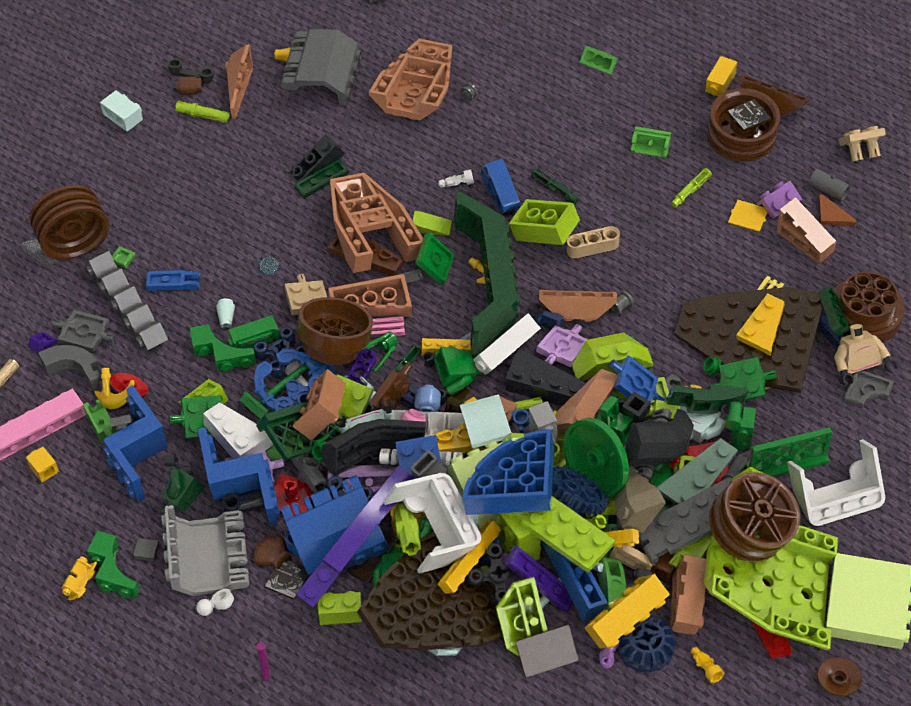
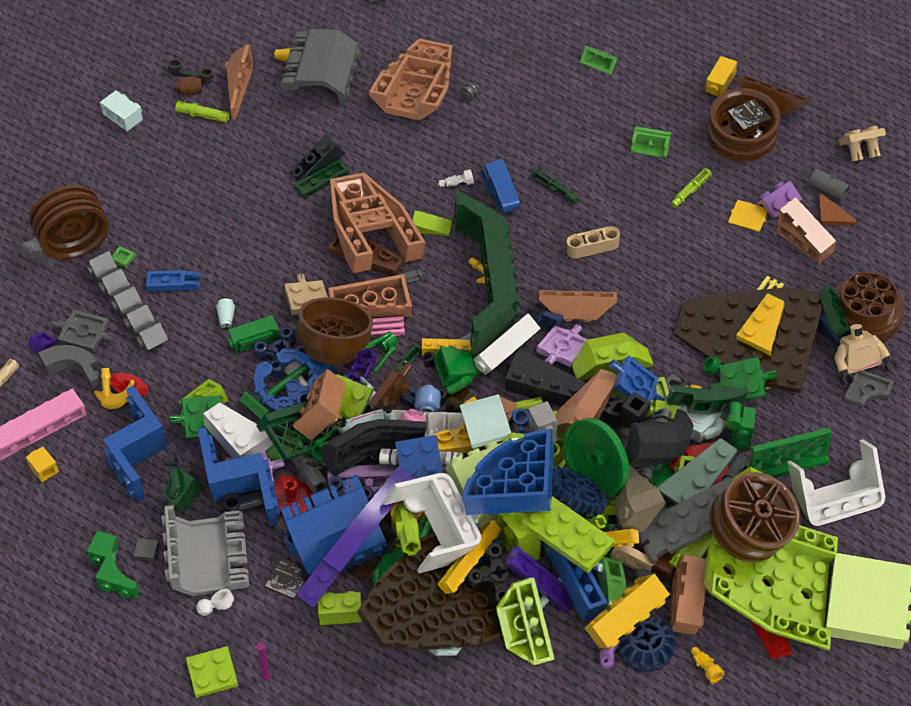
yellow hinge [62,557,97,600] -> none
bright green hinge [83,399,117,444] -> none
dark grey hinge [110,414,133,430] -> none
green arch [190,324,256,372] -> none
reddish brown animal [254,535,291,569] -> none
clear light blue plate [260,257,279,275] -> none
dark grey piece [410,449,448,479] -> none
green tile [415,232,454,285] -> none
lime brick [509,199,580,245] -> none
piece [515,624,579,678] -> none
green brick [595,396,633,444] -> none
dark grey bush [610,291,634,315] -> none
reddish brown dish [818,657,862,696] -> none
none -> lime plate [186,646,238,698]

